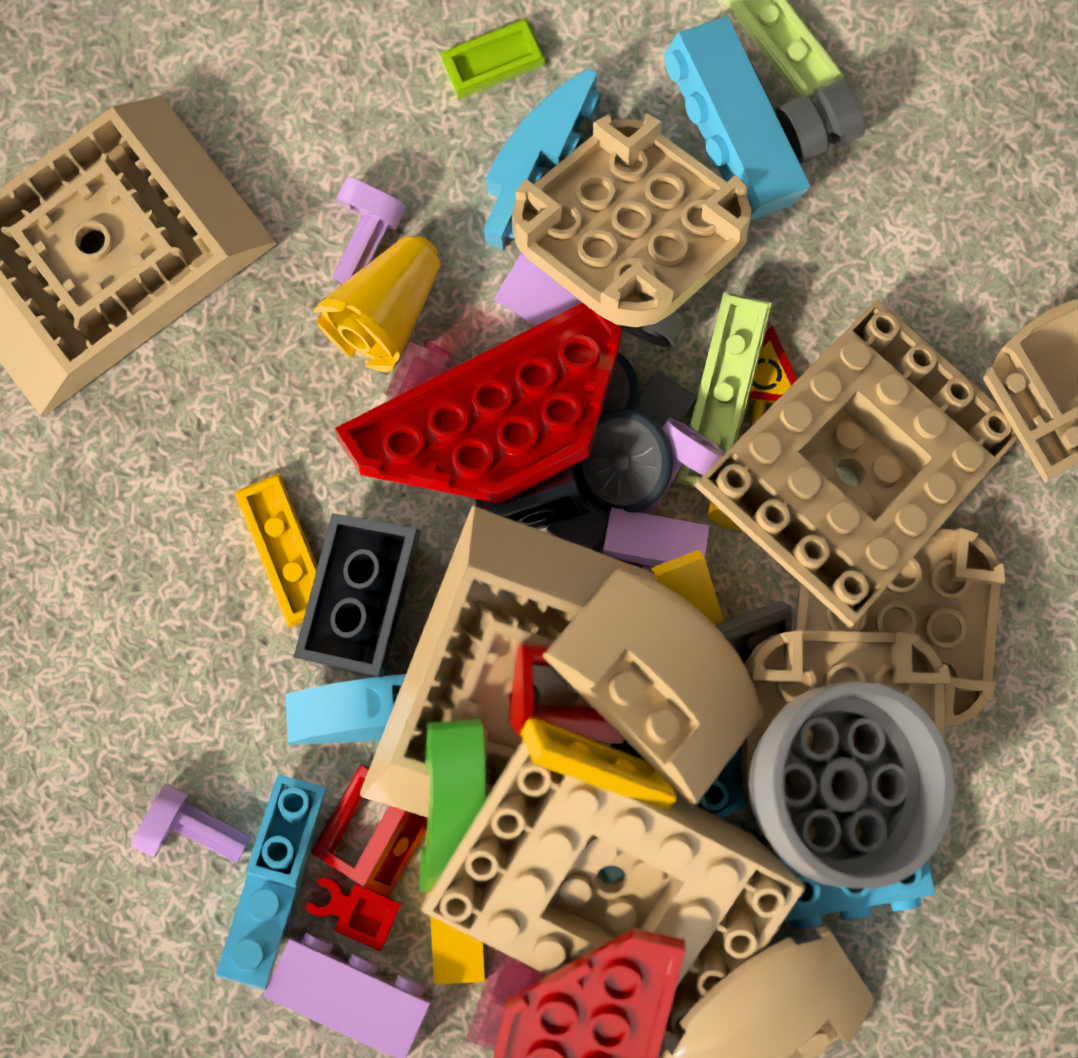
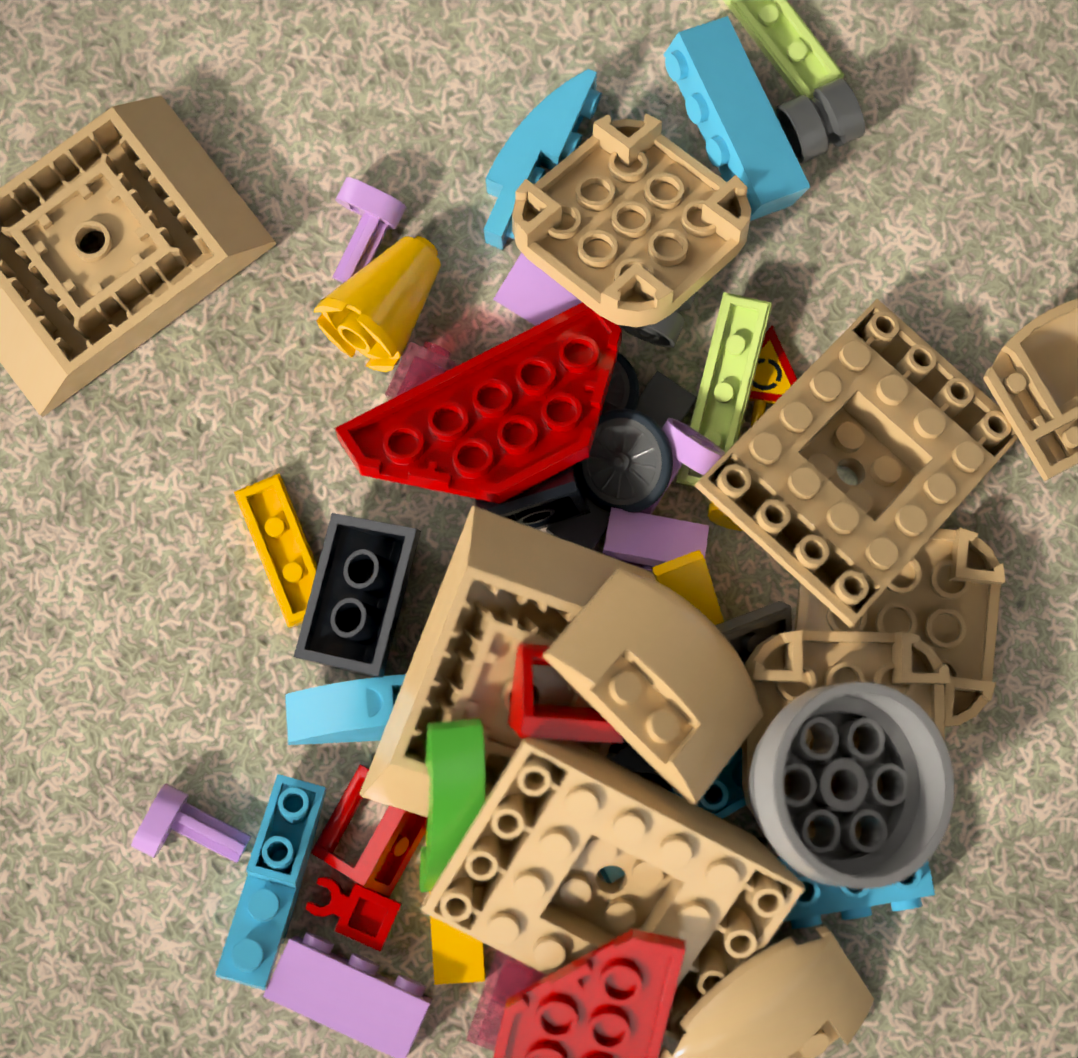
lime tile [439,18,545,100] -> none
yellow tile [521,718,677,811] -> none

